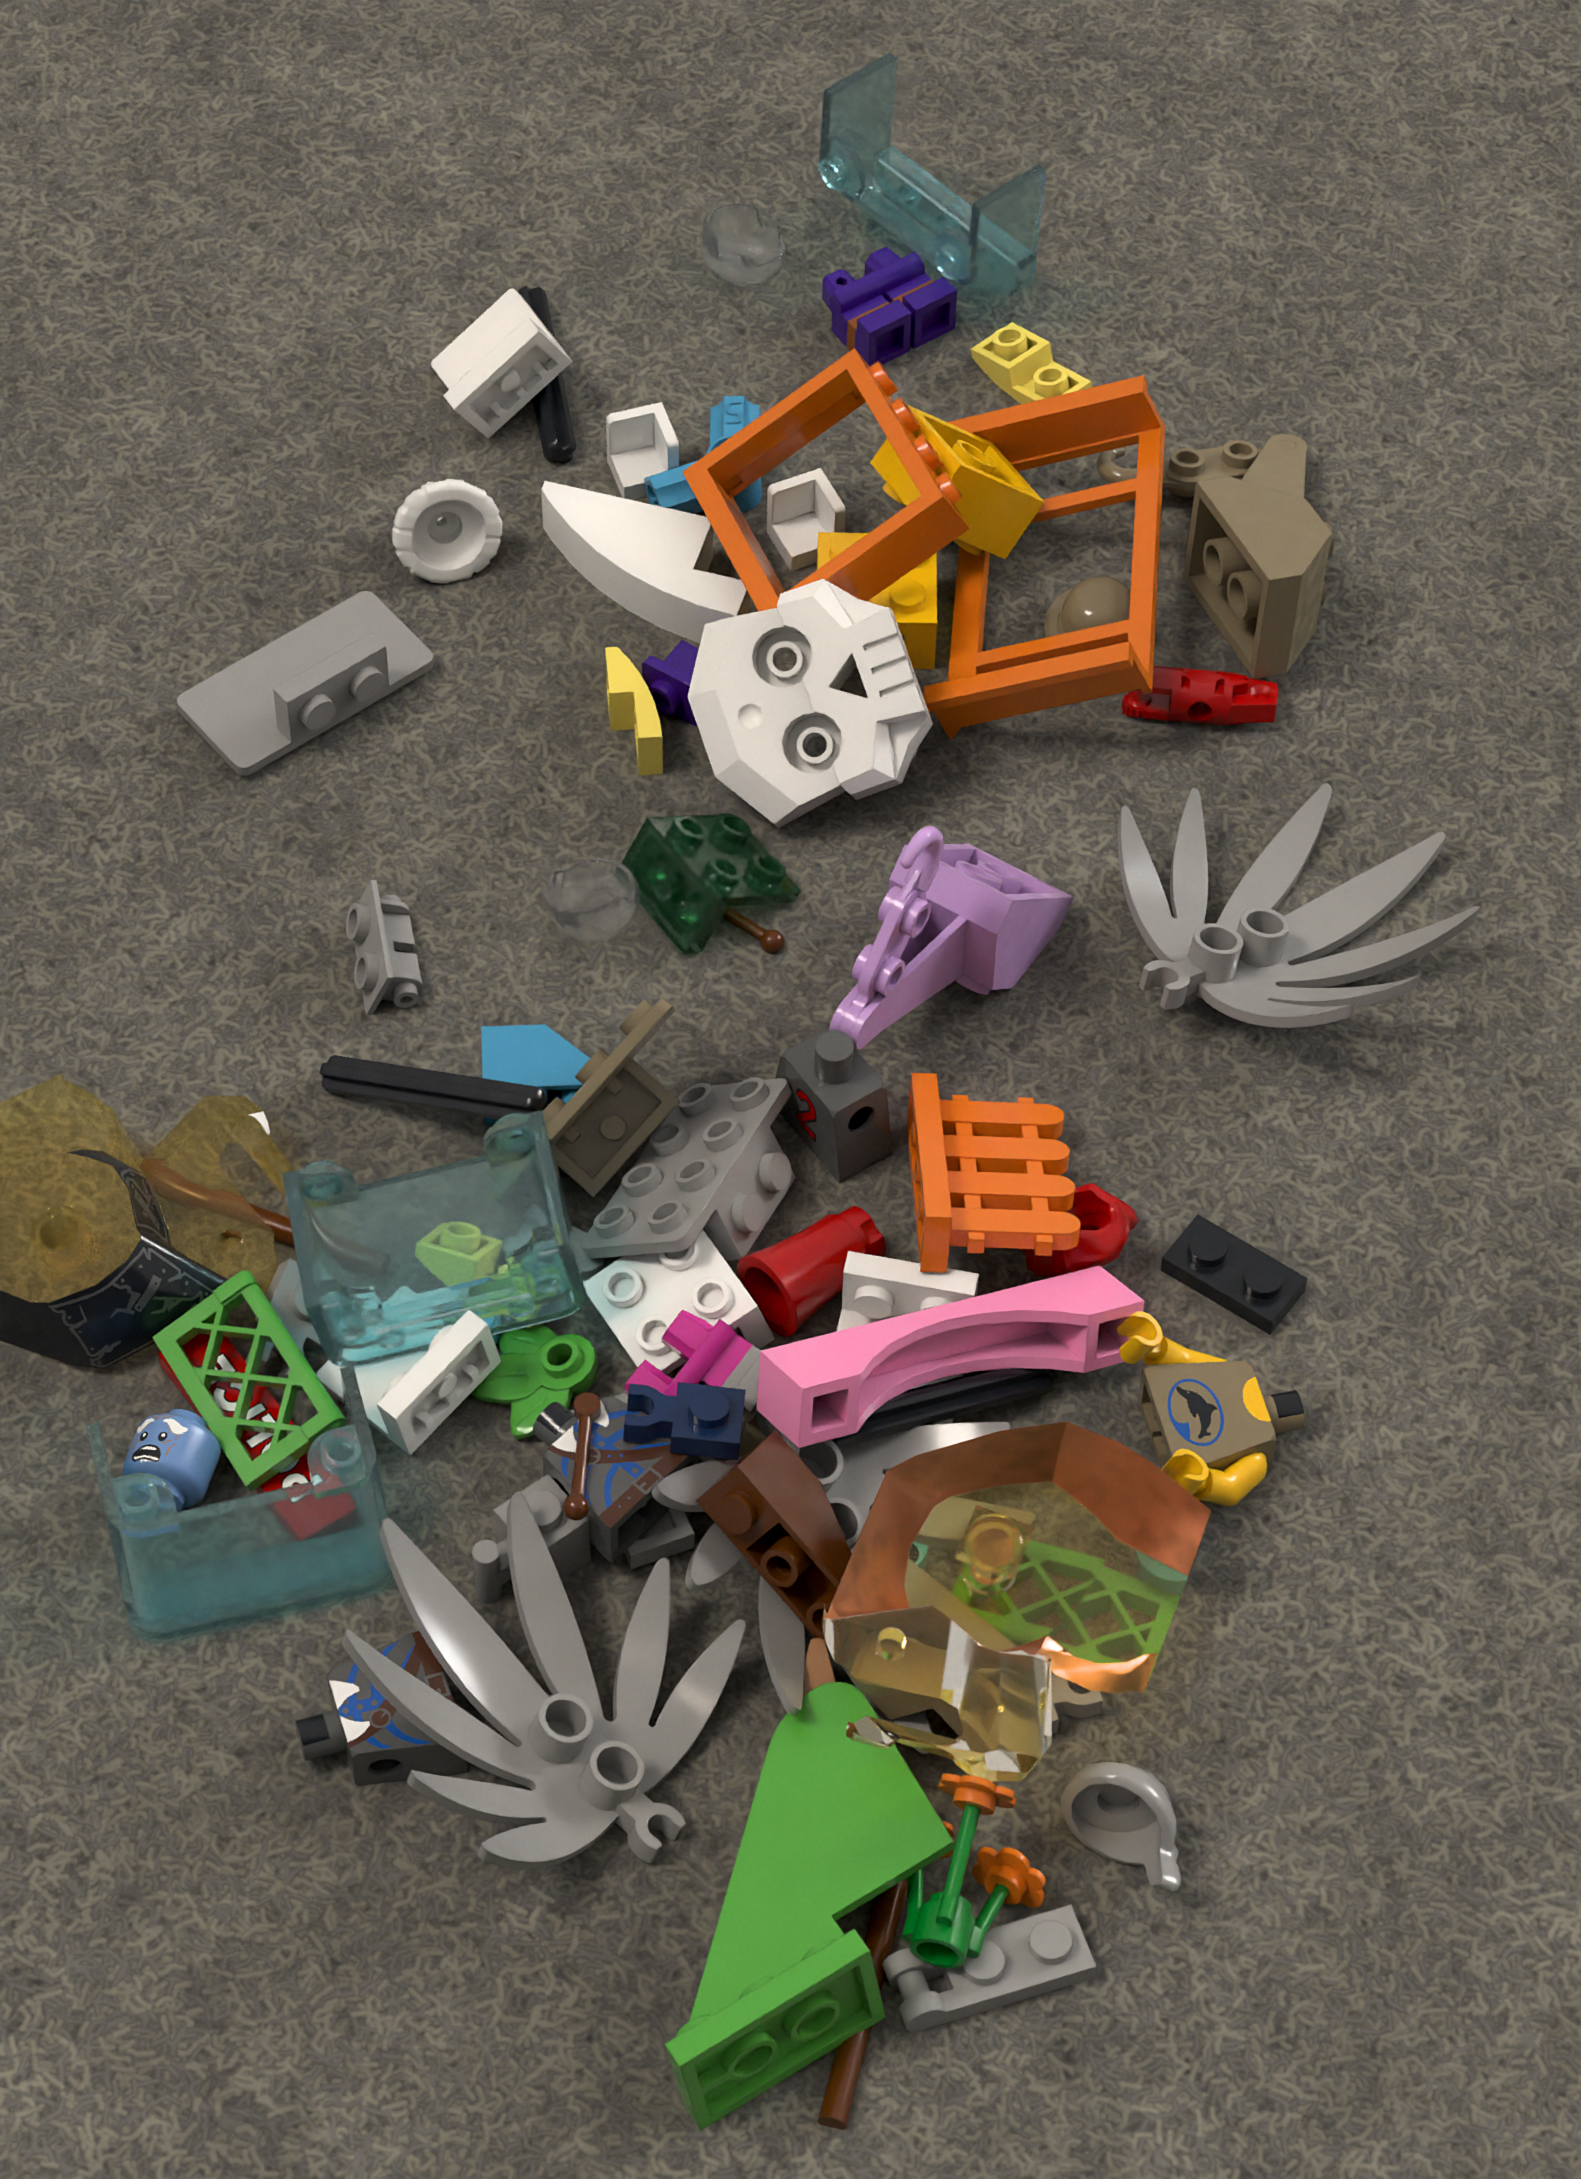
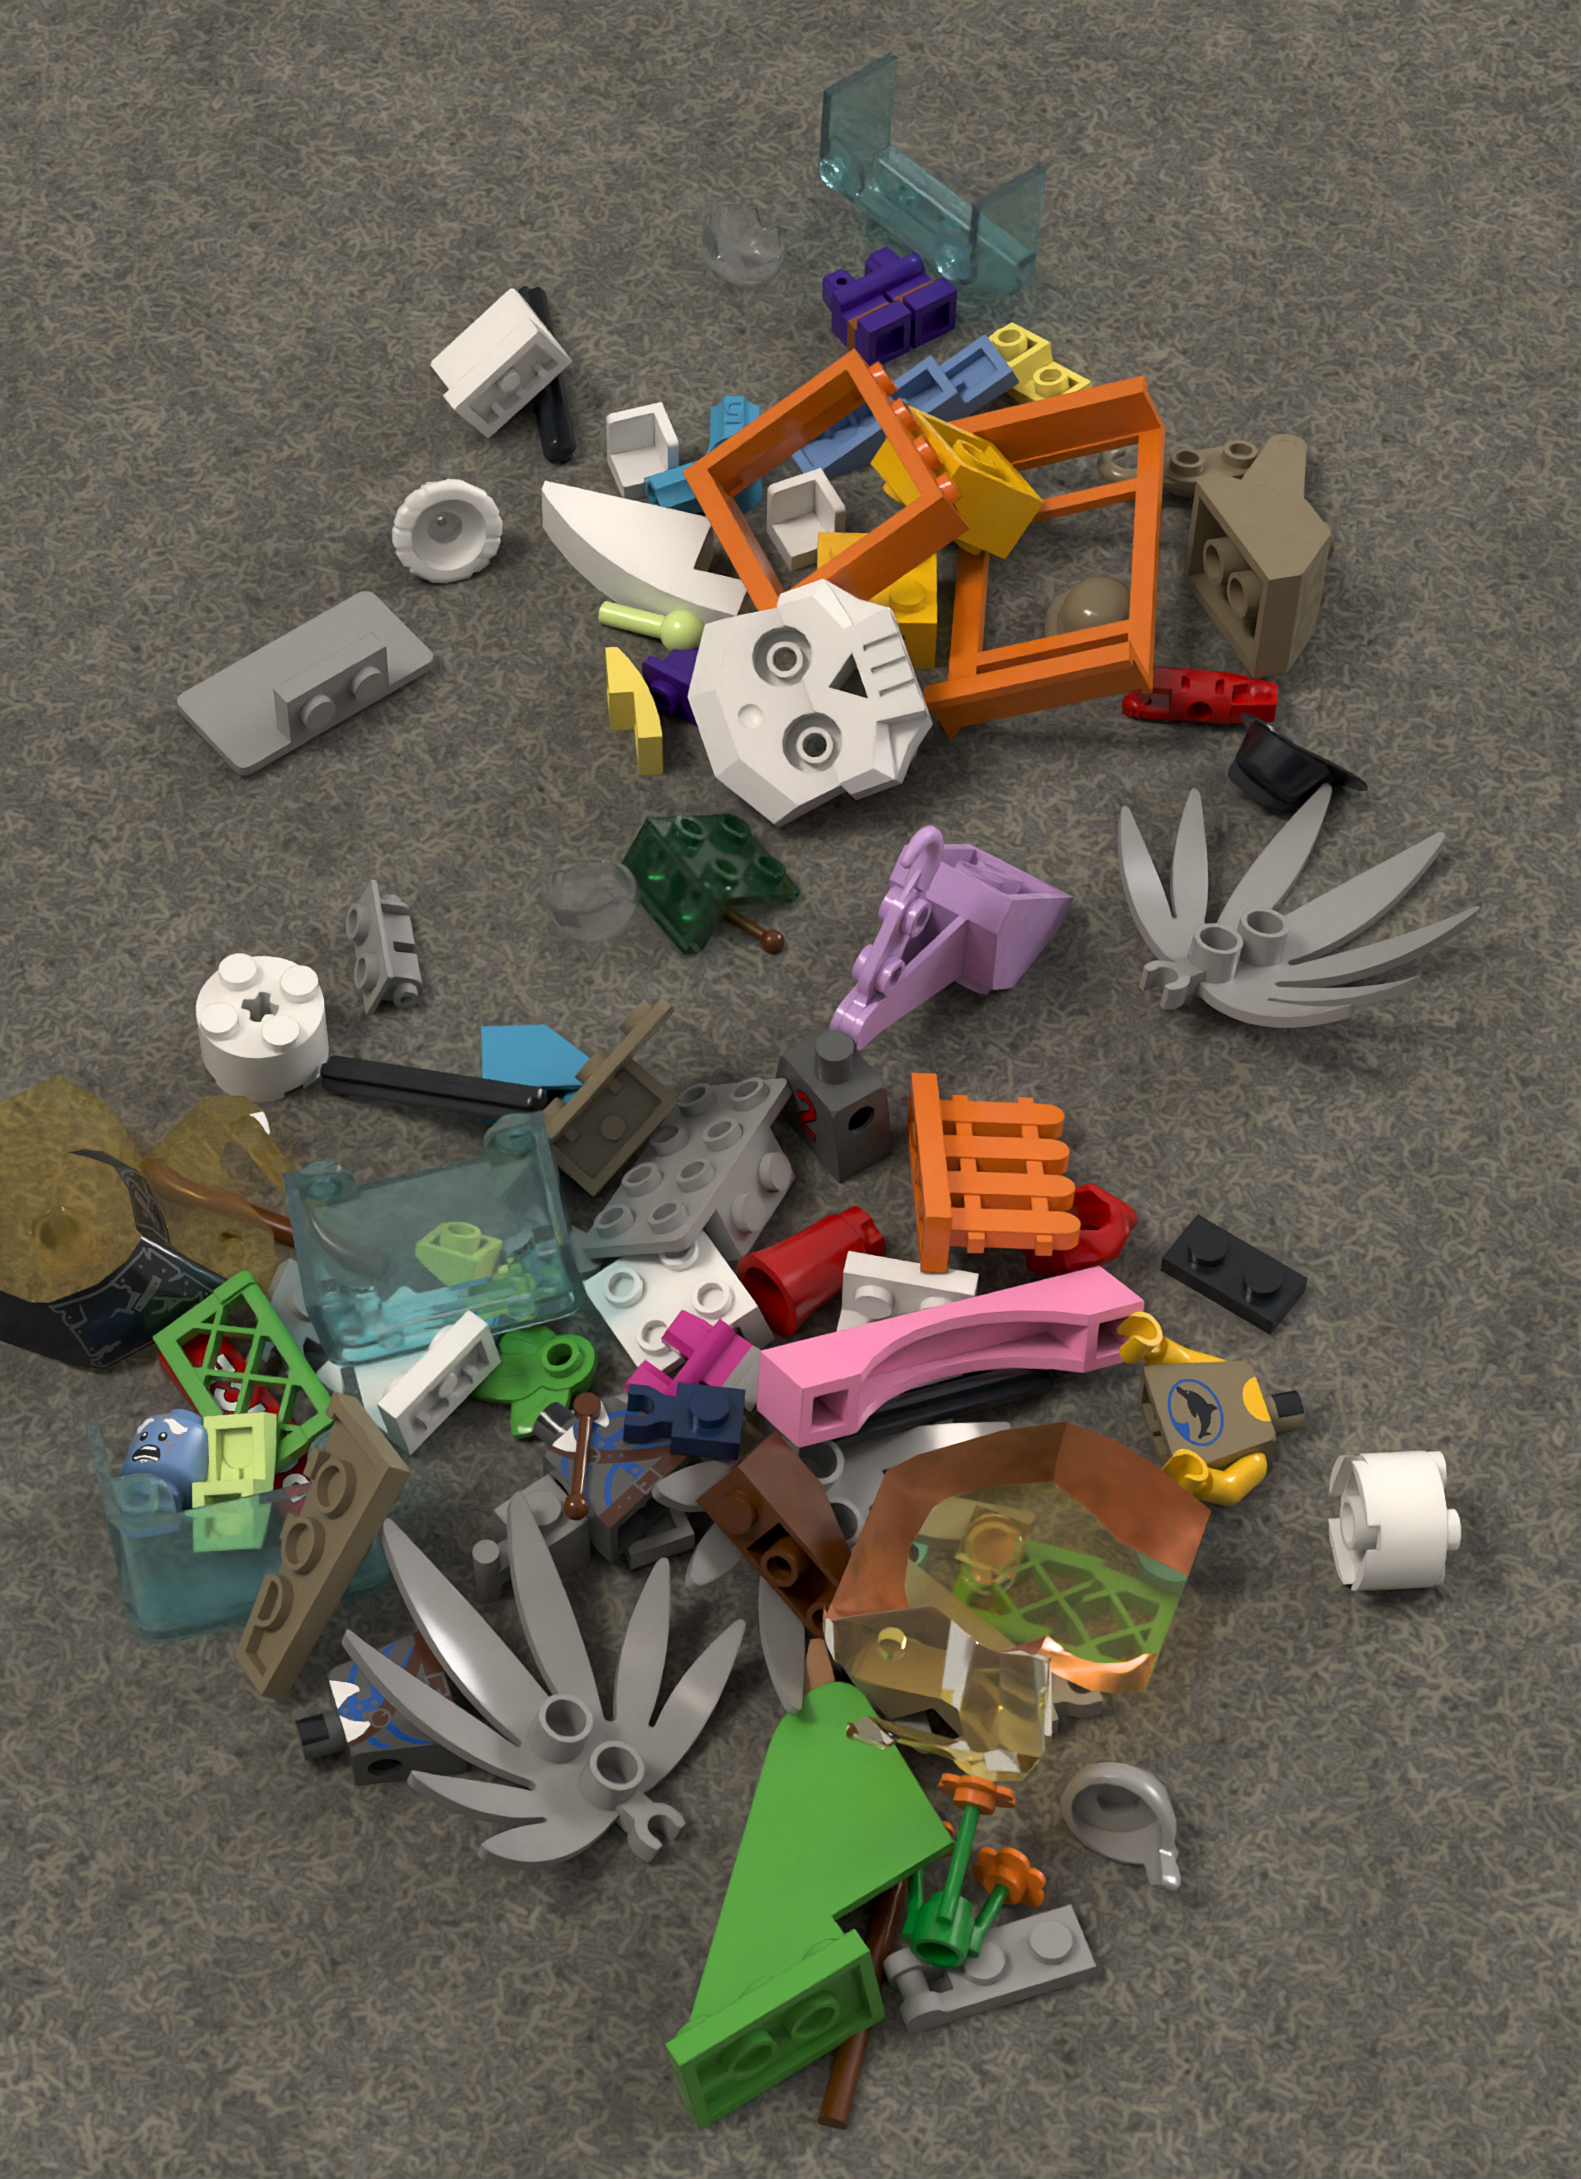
none -> yellowish green slope [192,1412,277,1552]
none -> white brick [196,953,329,1102]
none -> dark tan wing [235,1391,412,1701]
none -> yellowish green bar [598,601,705,652]
none -> medium blue slope [791,334,1020,479]
none -> black piece [1228,712,1368,811]
none -> white brick [1328,1451,1461,1591]

